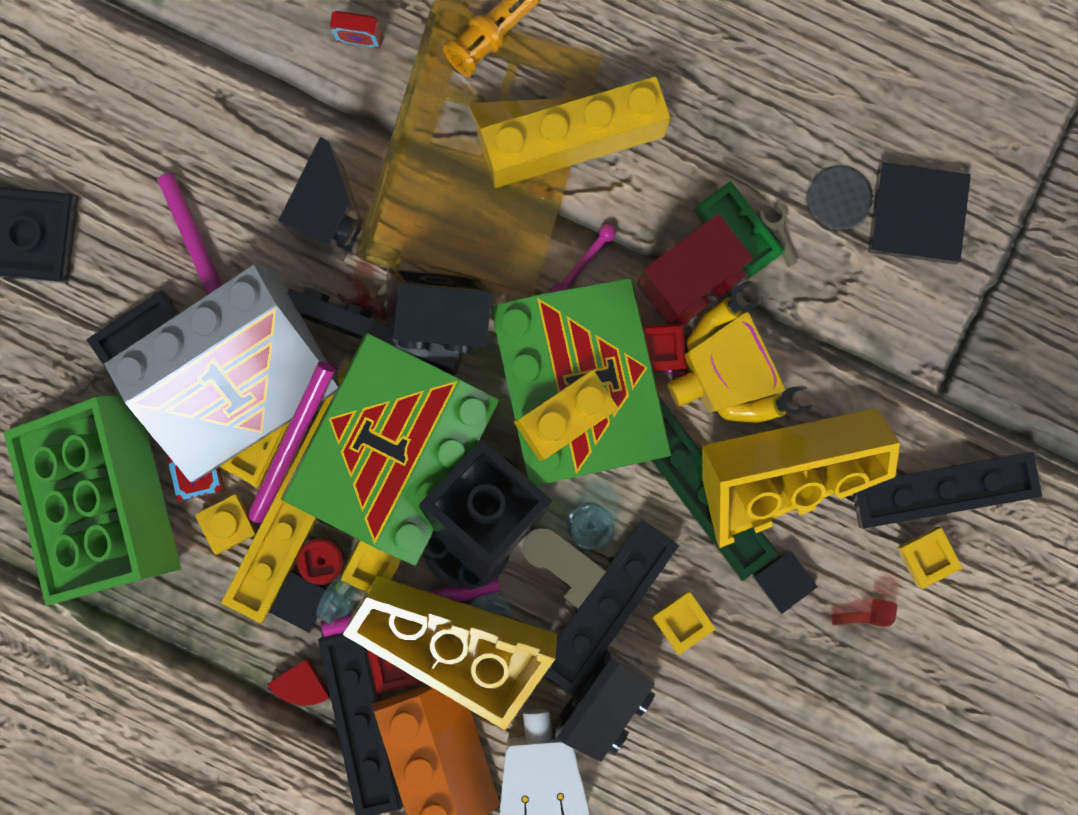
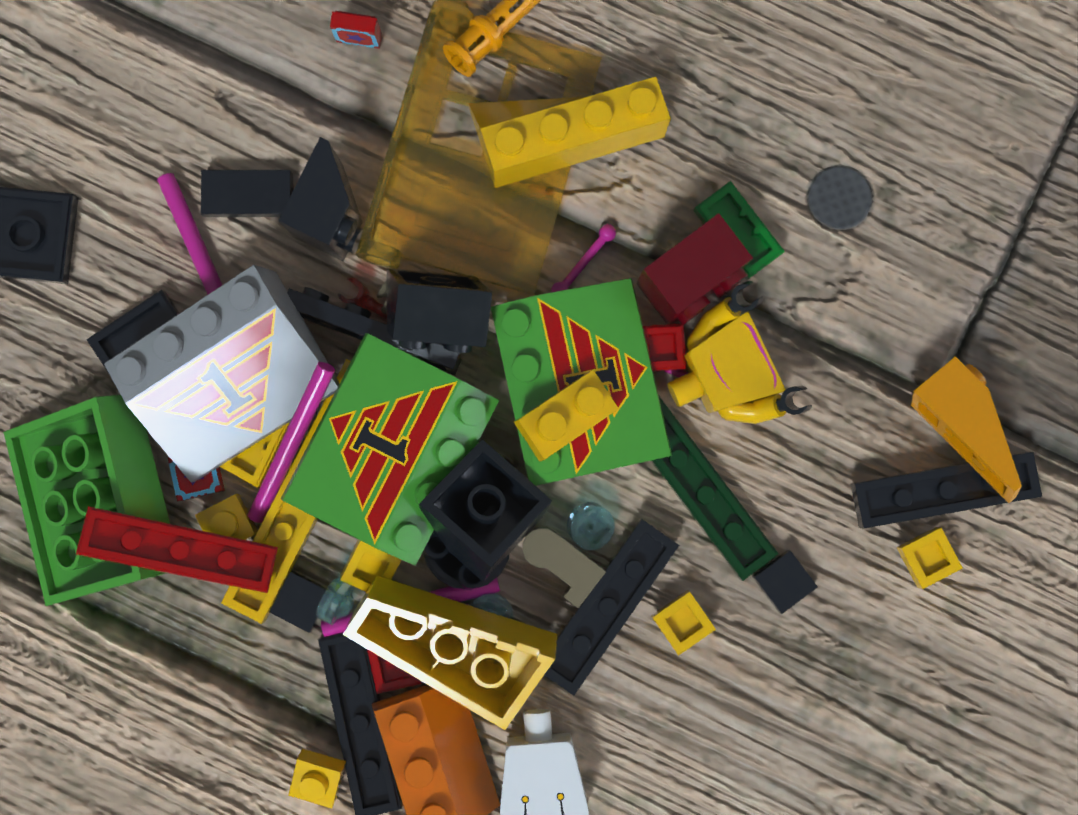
red tile [267,657,330,706] -> none
red tile [297,538,345,585] -> none
black slope [555,648,655,762] -> none
yellow wedge [702,408,900,548] -> none
dark tan hand [759,203,798,267] -> none
clear red hand [831,599,897,627] -> none
black tile [868,162,971,265] -> none
none -> red tile [76,506,278,593]
none -> black tile [201,170,293,217]
none -> yellow plate [288,748,346,809]
none -> light orange slope [911,356,1022,503]

